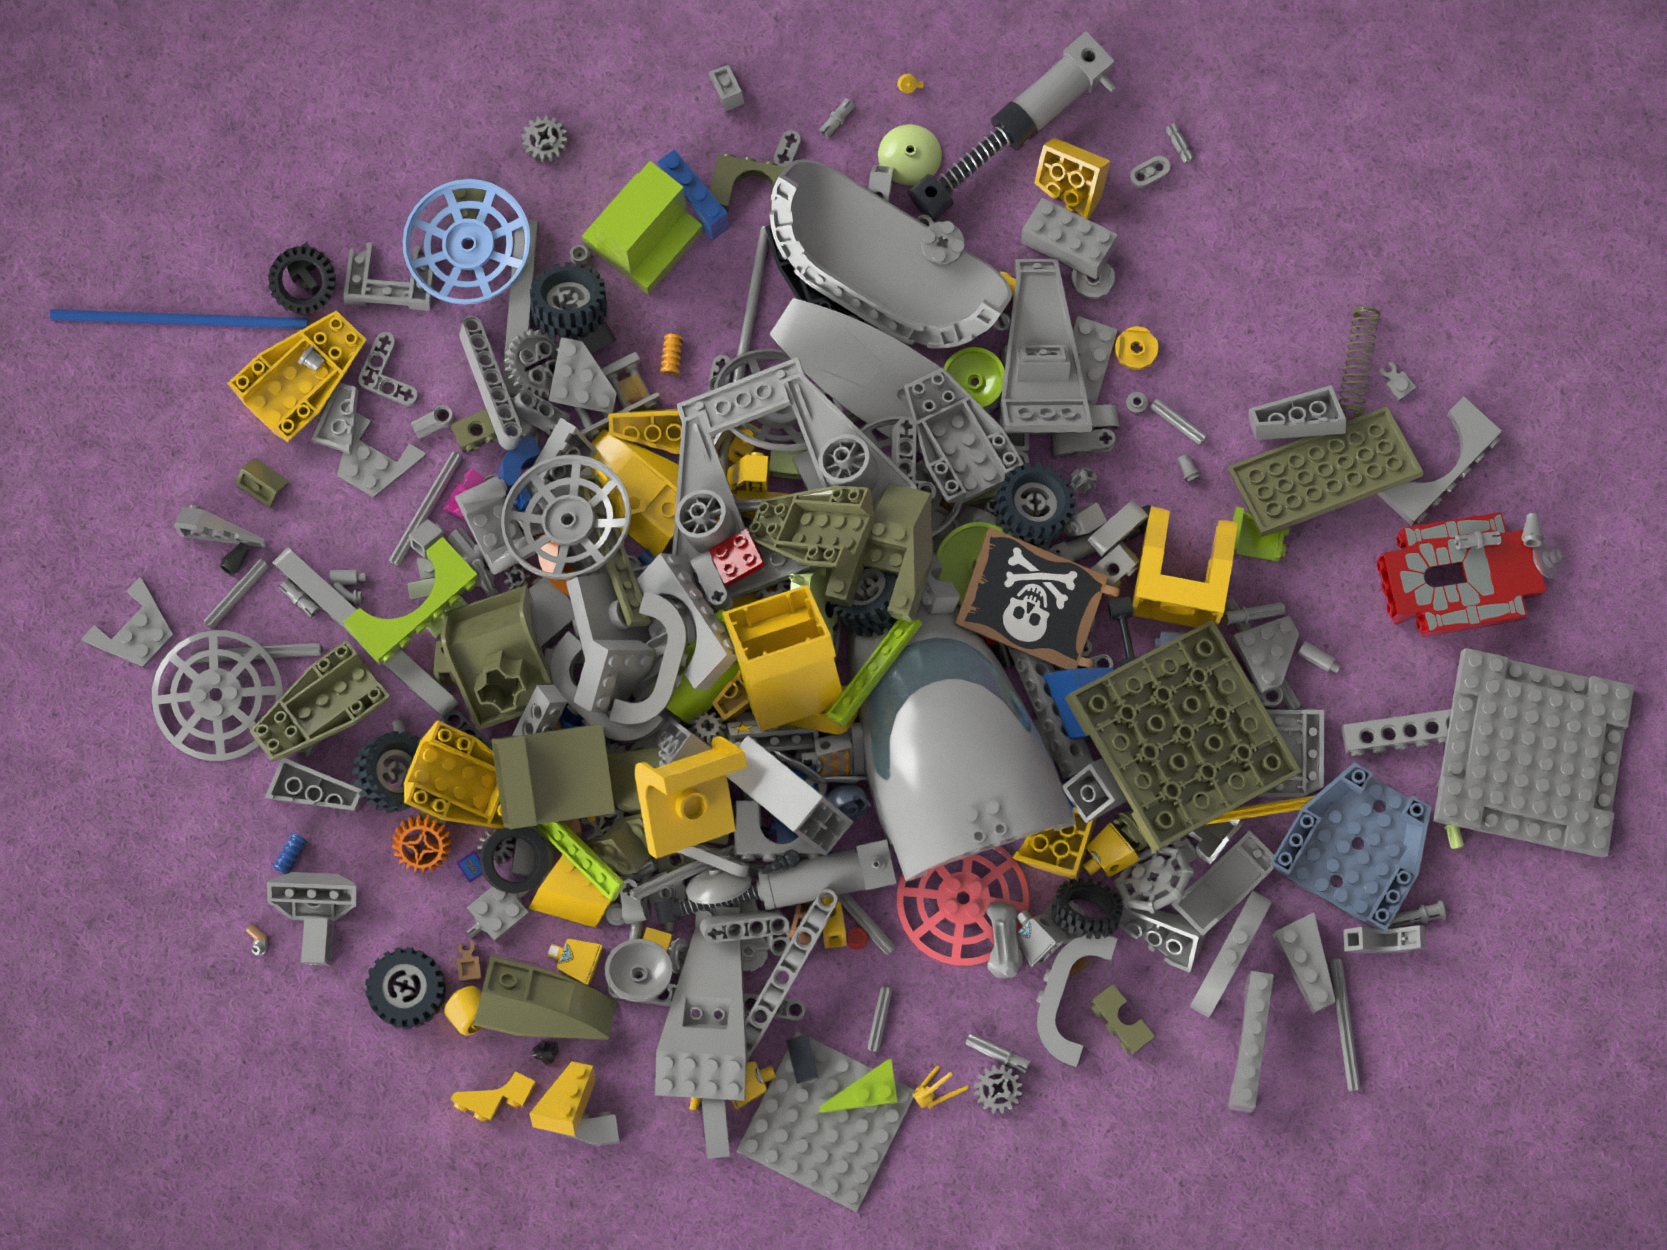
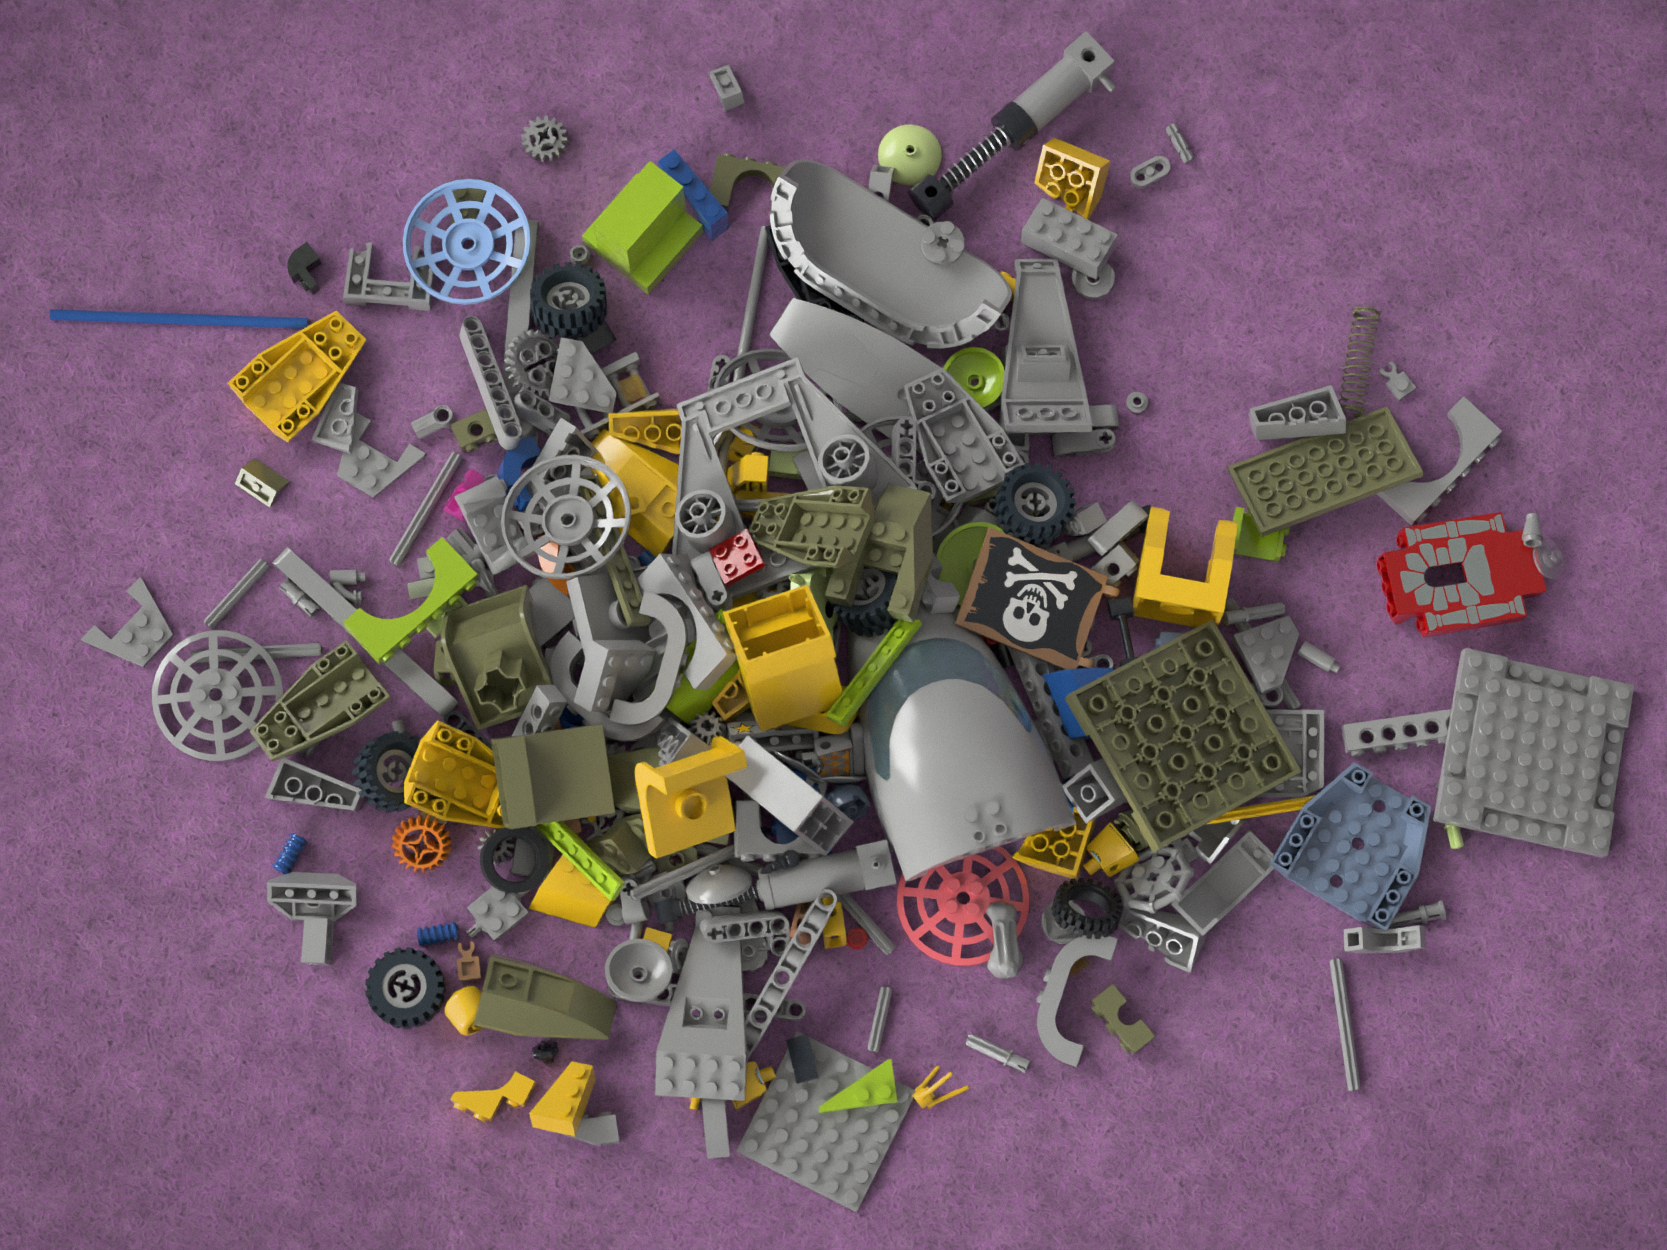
light grey wedge [174,505,267,548] -> none
pearl dark grey cone [219,543,250,576] -> none
arm [245,923,267,956] -> none
black tyre [268,245,336,314] -> none
light grey piece [298,345,325,372] -> none
light grey beam [358,332,418,407] -> none
light grey brick [409,519,444,559] -> none
slope [457,851,483,883] -> none
light grey gear [504,566,531,591] -> none
yellow torso [548,939,603,986] -> none
light orange piece [660,334,683,375] -> none
light grey beam [677,844,750,877] -> none
light grey beam [774,130,801,167] -> none
light grey pin [819,98,855,139] -> none
yellow piece [898,74,924,94] -> none
light grey gear [974,1065,1022,1114] -> none
light grey torso [1016,910,1069,967] -> none
light grey gear [1070,467,1097,494] -> none
light grey plate [1072,316,1118,406] -> none
yellow plate [1115,326,1158,370] -> none
light grey axle [1151,399,1207,445] -> none
light grey pin [1177,454,1200,483] -> none
light grey arch [1189,890,1272,1018] -> none
light grey arch [1228,971,1274,1113] -> none
light grey wedge [1272,912,1336,1014] -> none
light grey pin [1455,531,1501,550] -> none
none -> blue piece [417,921,459,947]

